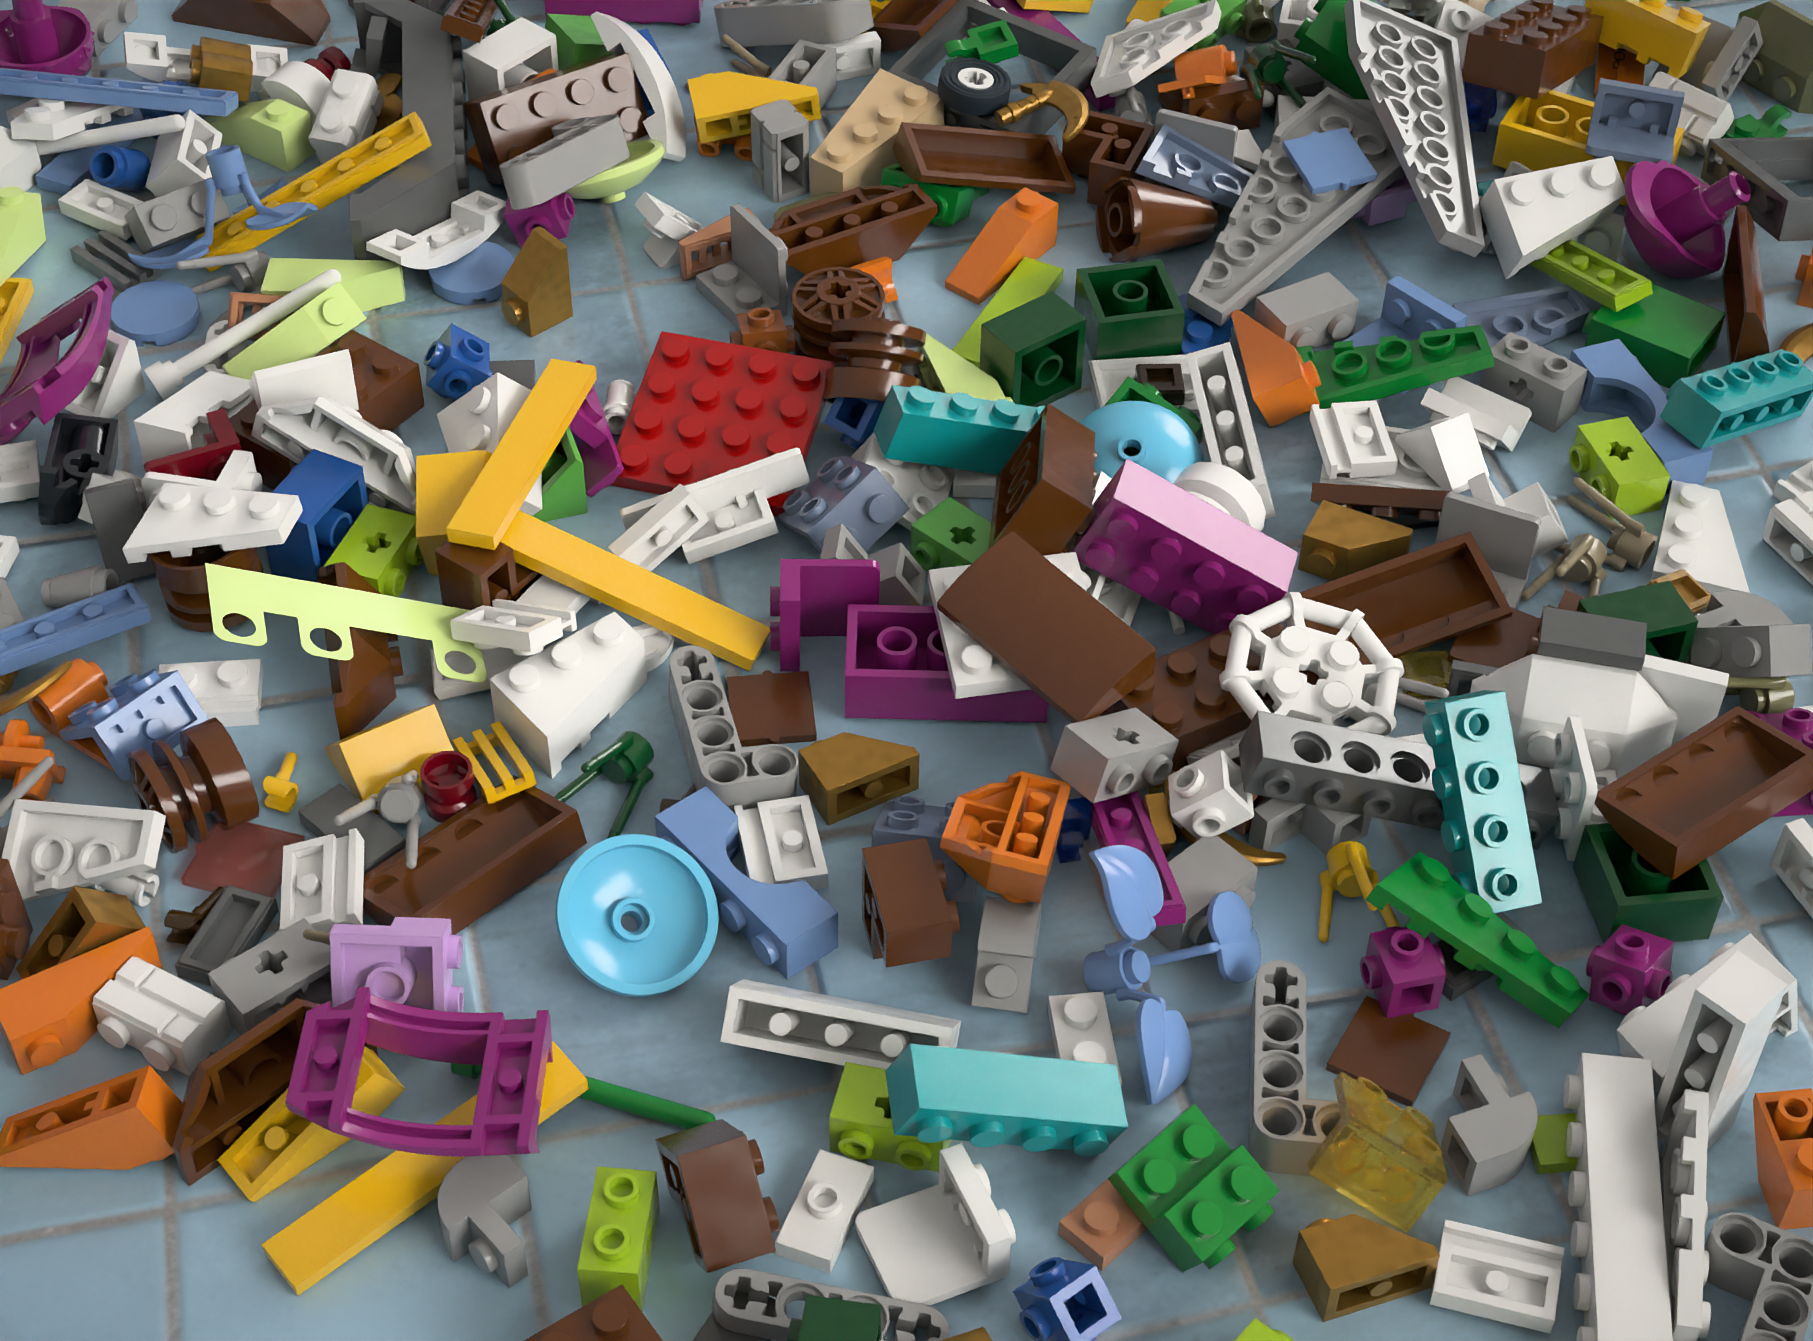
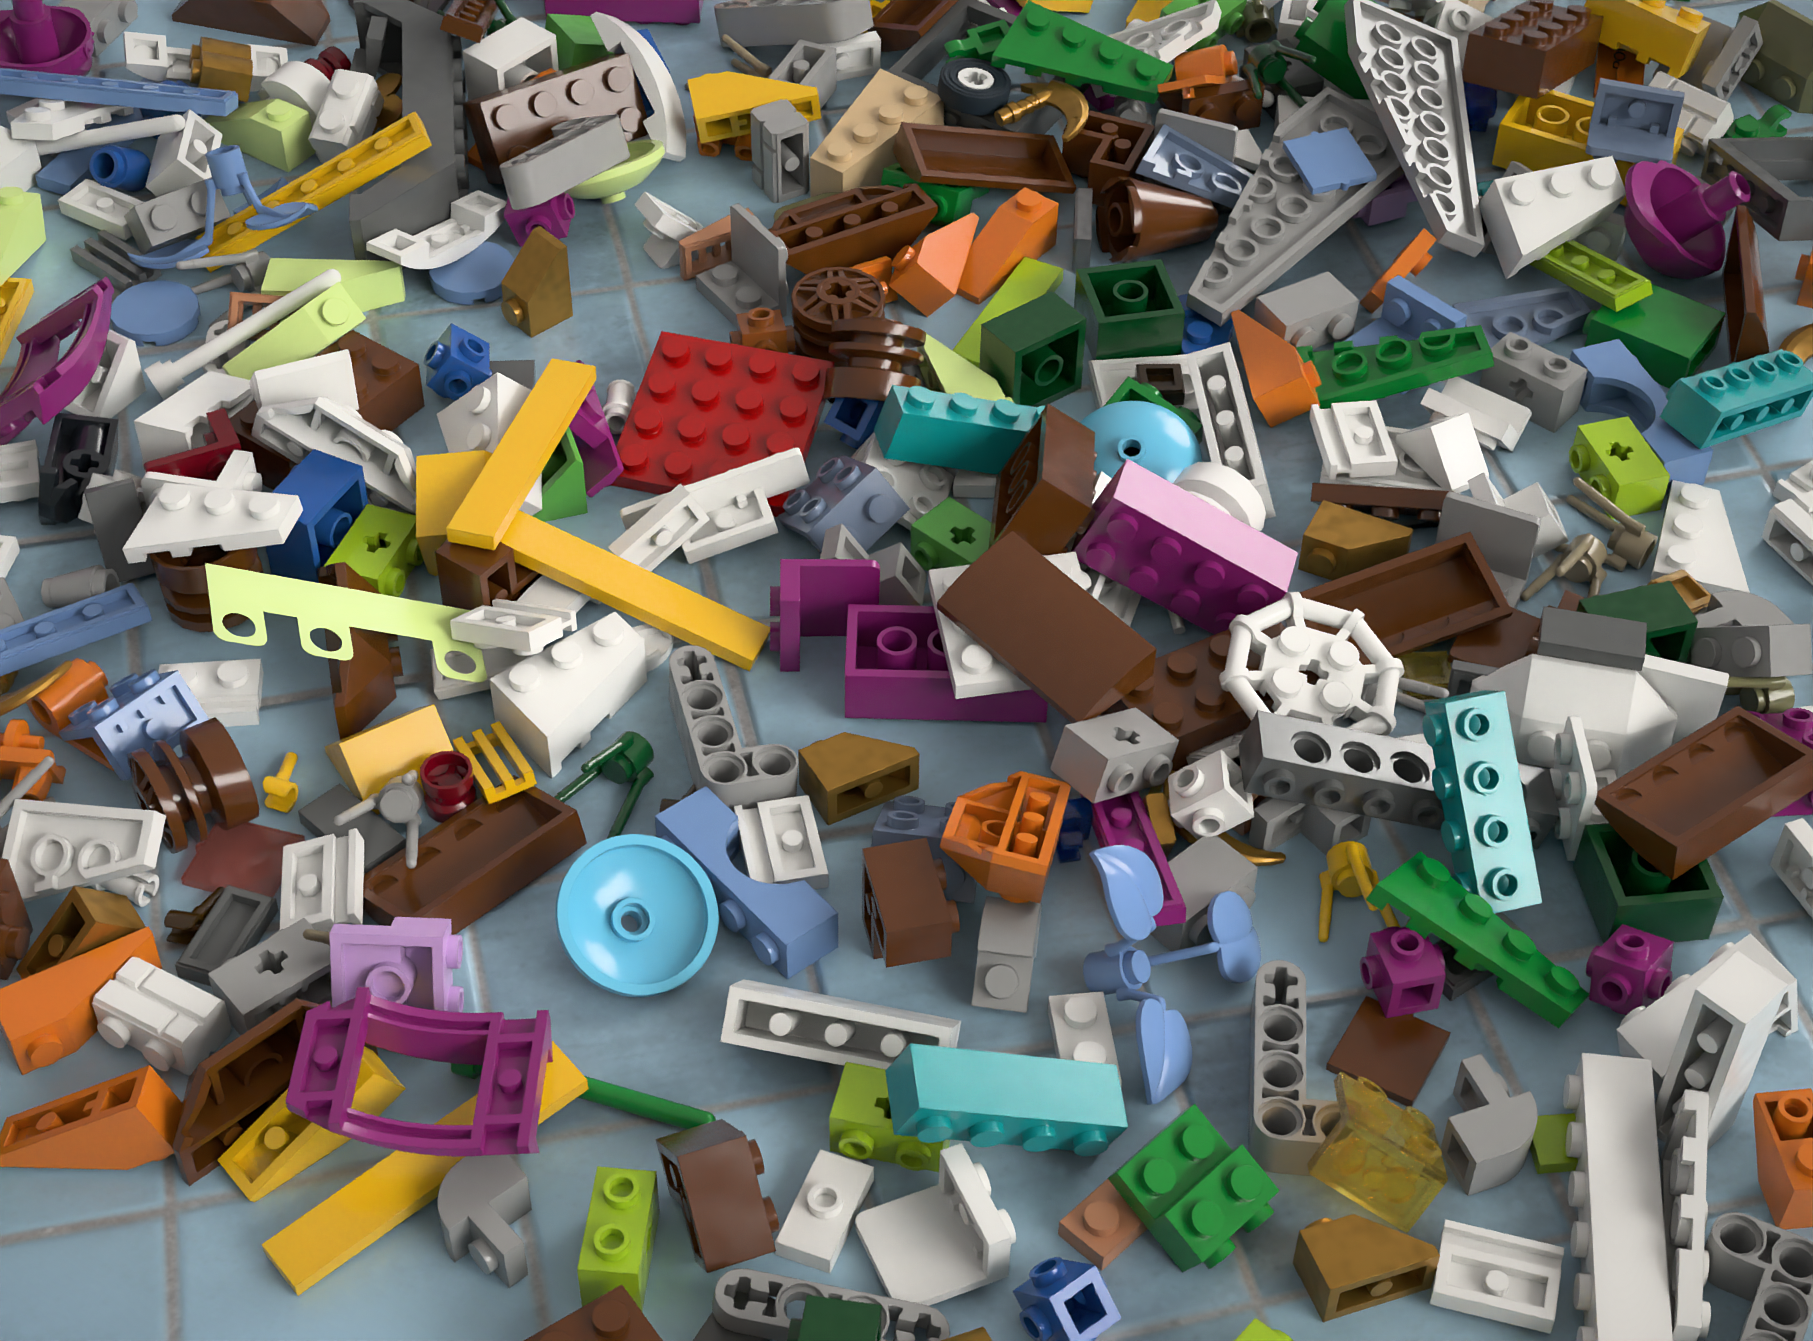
reddish brown piece [727,670,817,747] -> none
none -> orange slope [889,212,980,317]
none -> green wing [991,0,1174,104]
none -> flat silver tile [1072,188,1093,273]
none -> orange wing [1359,228,1437,313]

